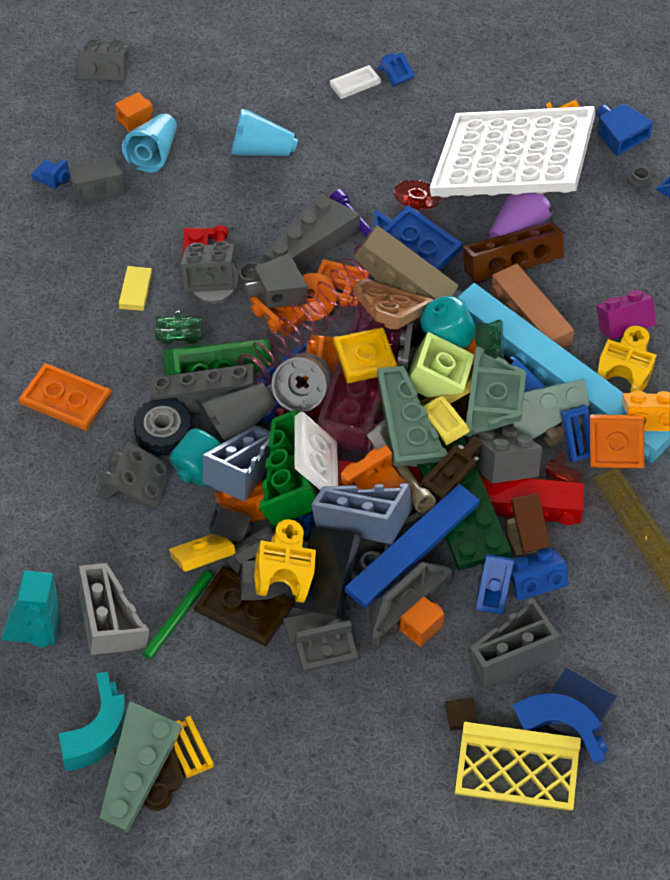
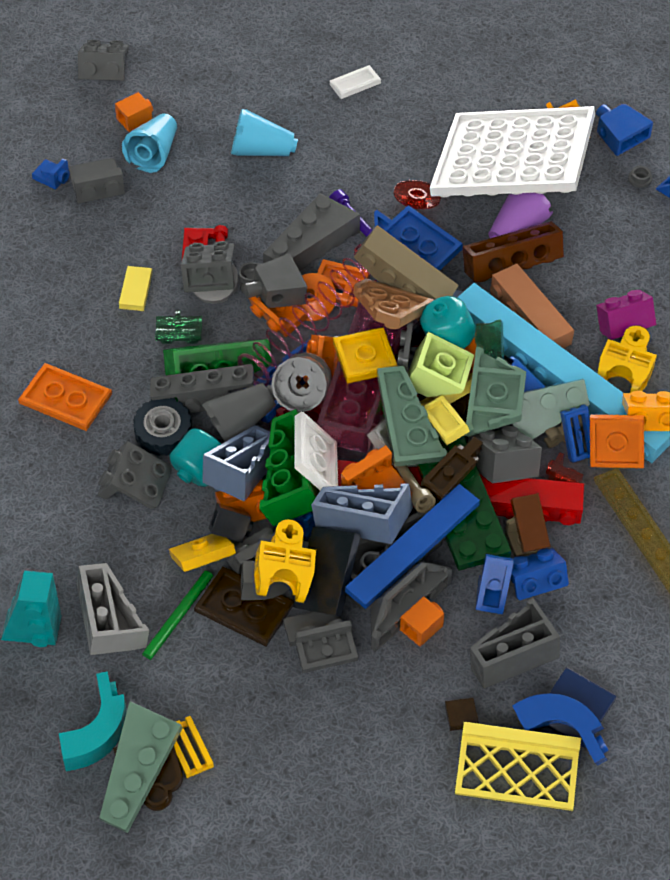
blue bracket [377,52,415,87] -> none

